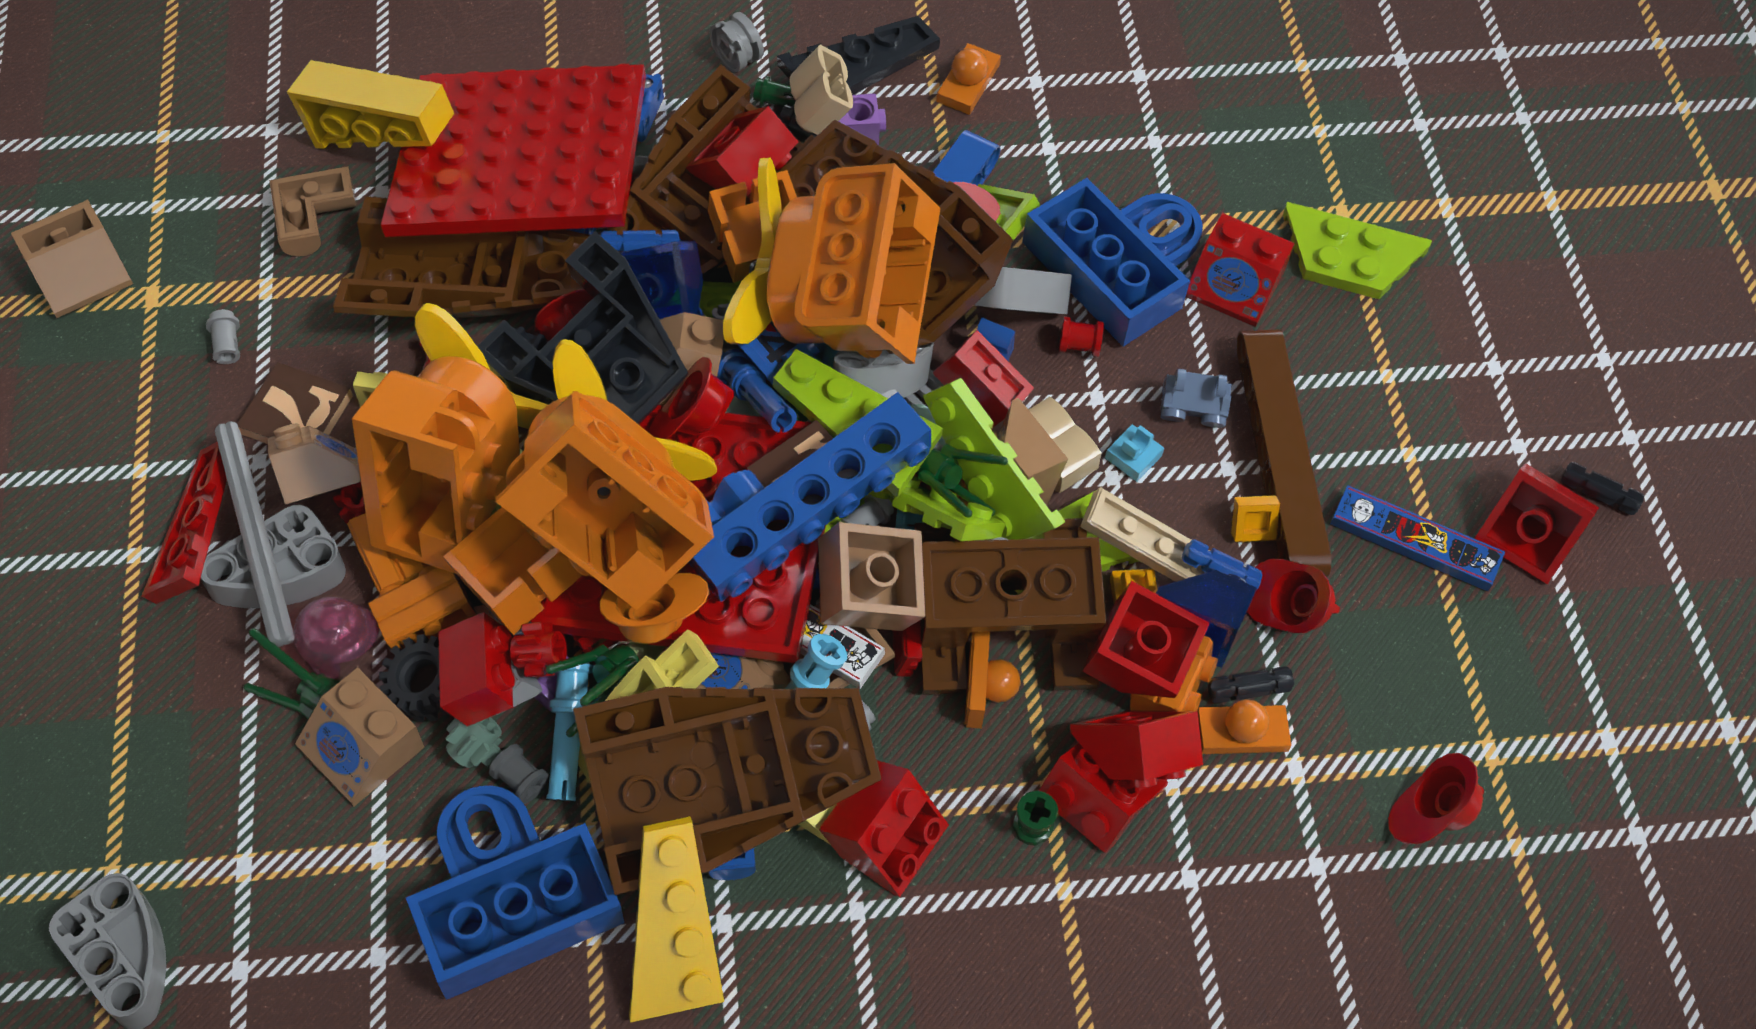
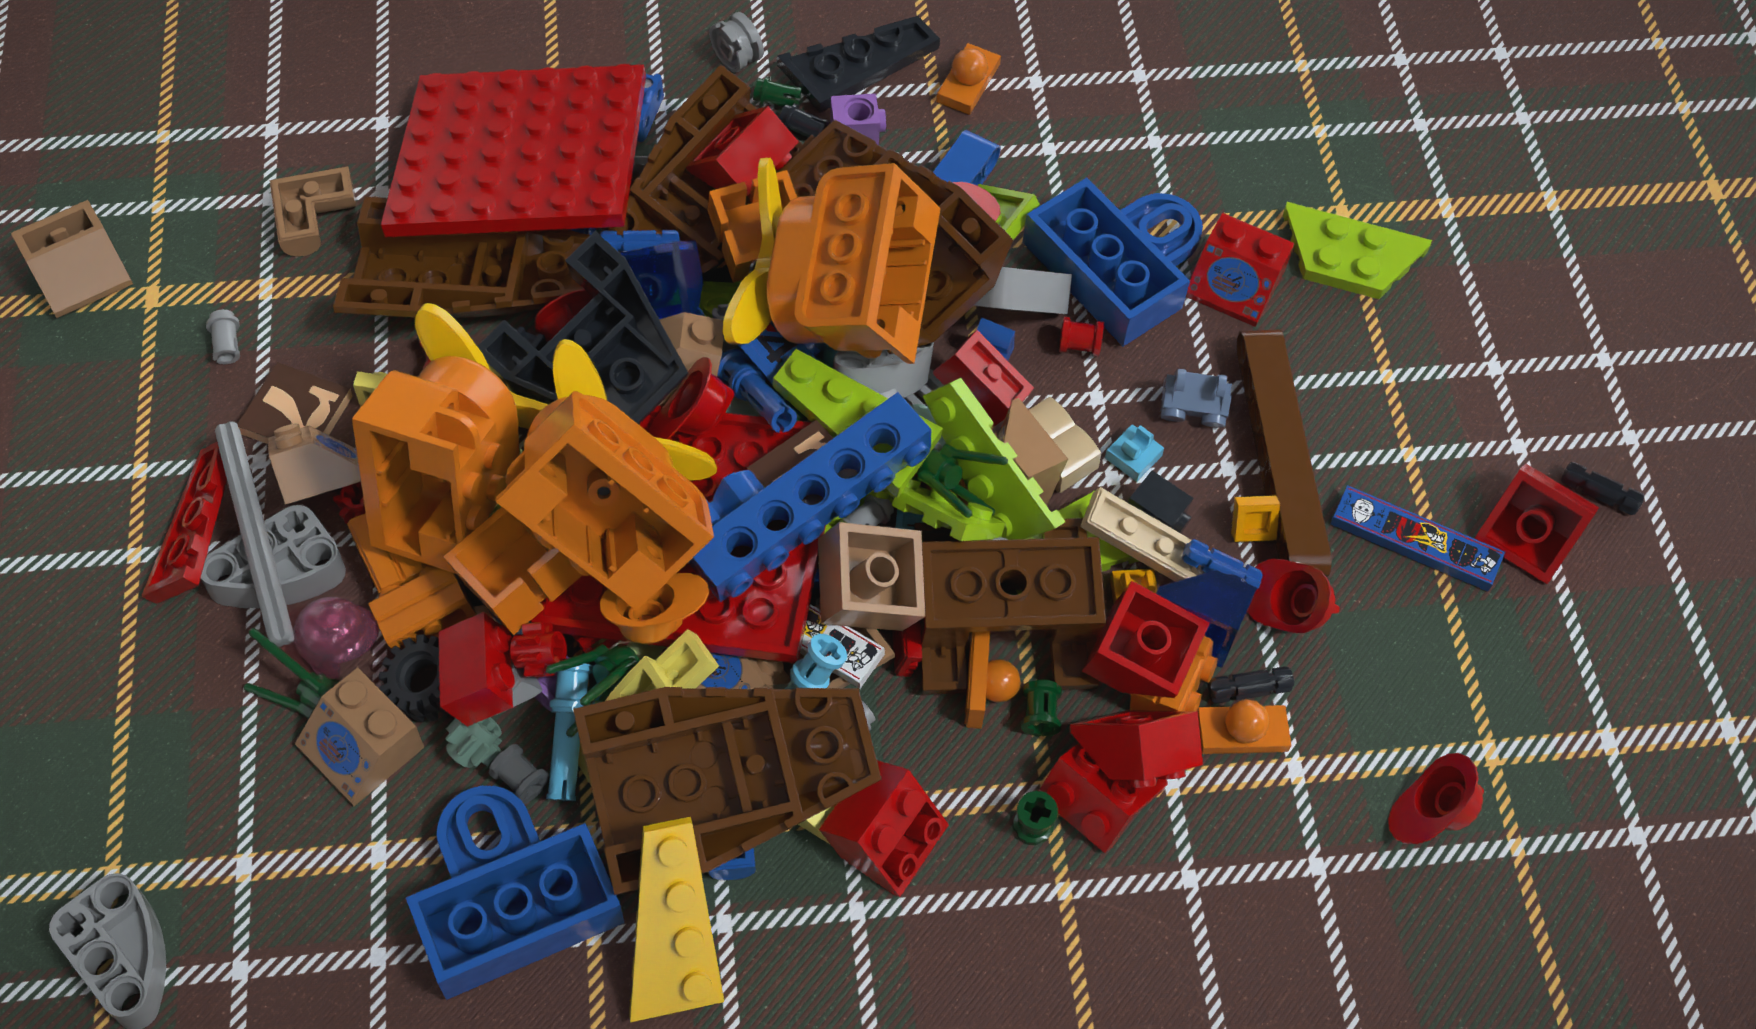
yellow wedge [287,60,454,149] -> none
tan brick [790,45,853,135] -> none
none -> dark green bush [1021,680,1062,737]
none -> black brick [1127,470,1194,534]

